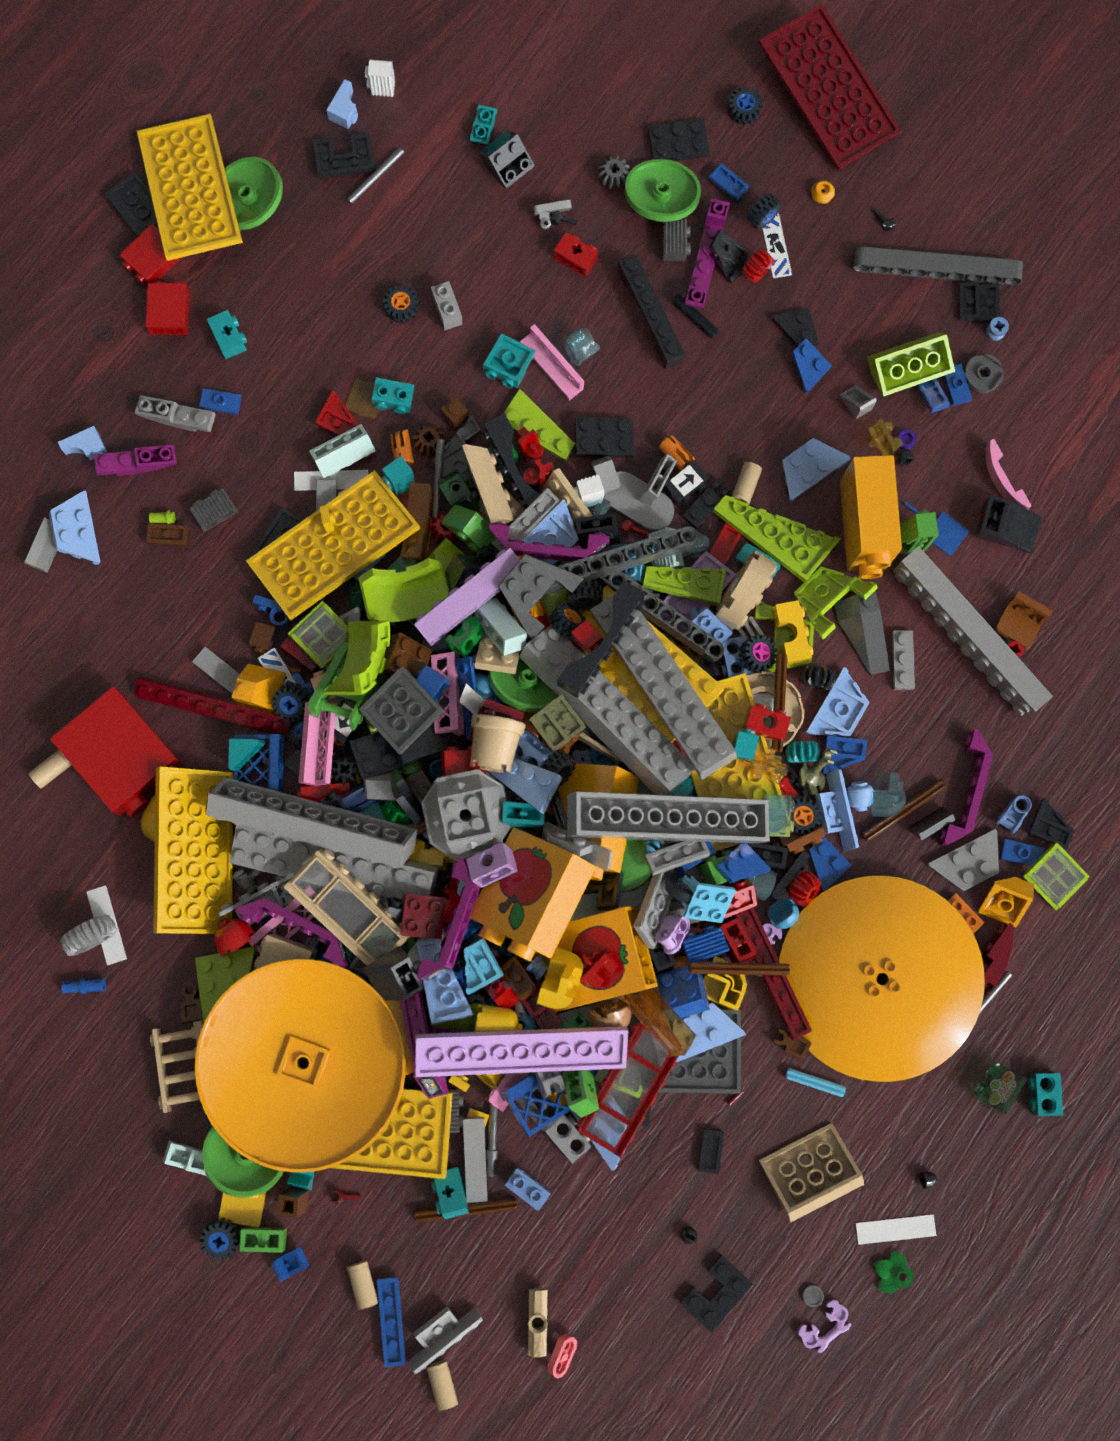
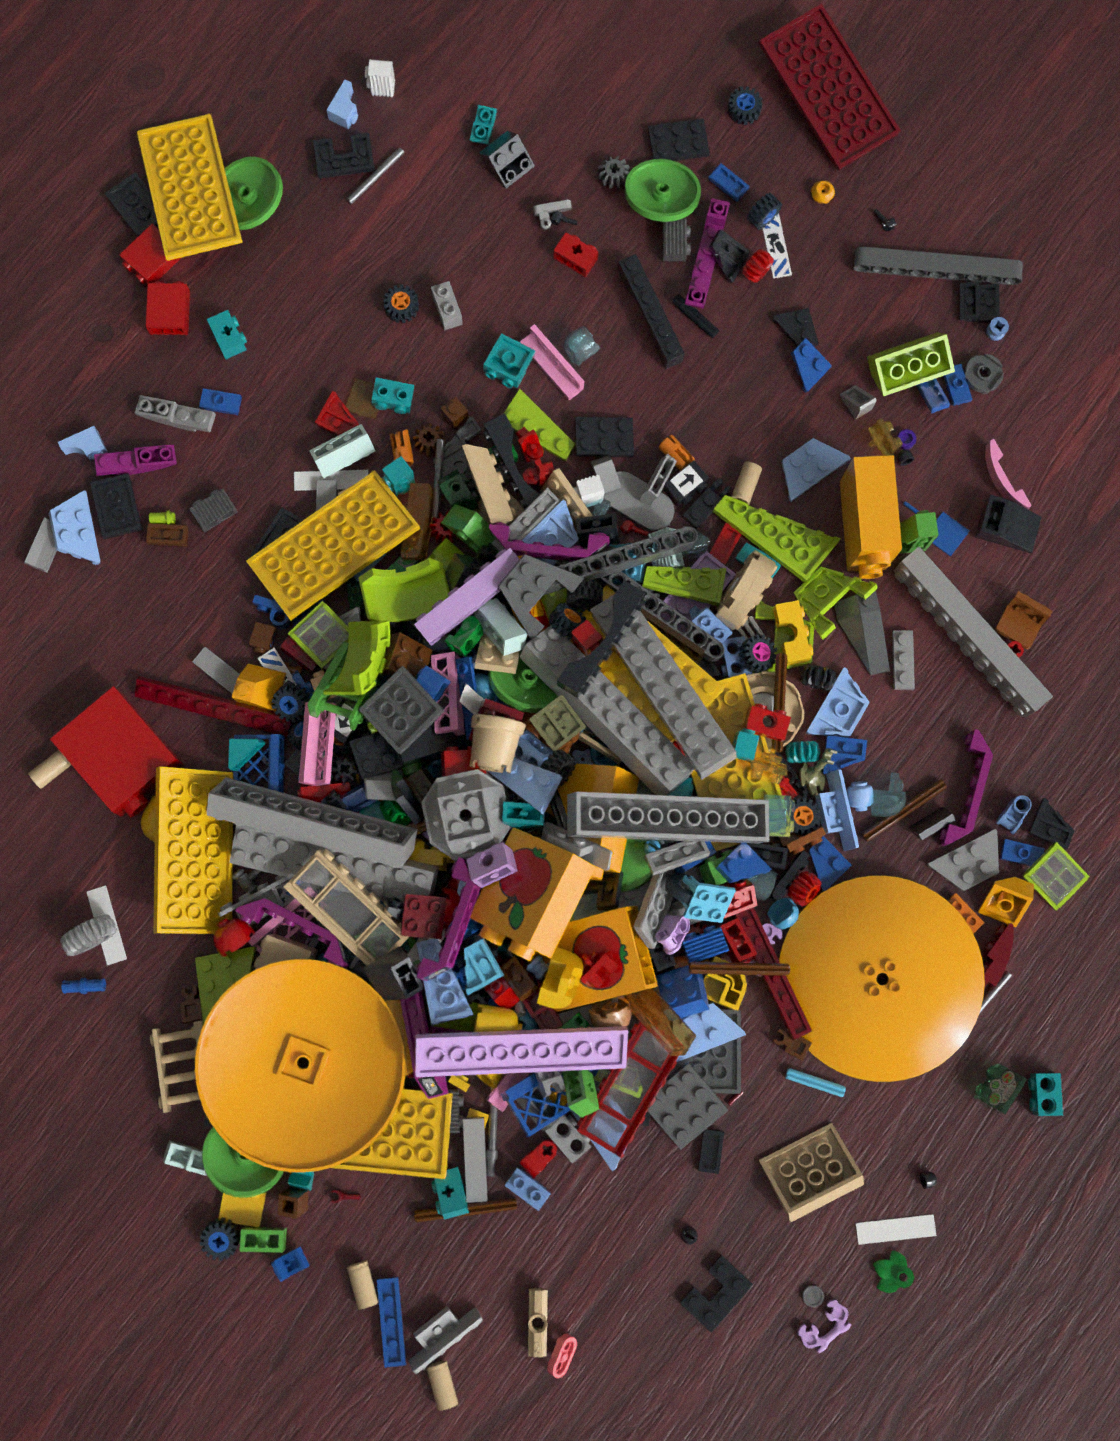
yellow plate [319,505,336,533] -> none
none -> black plate [90,473,143,540]
none -> red piece [519,1139,557,1178]
none -> dark grey plate [641,1062,728,1149]

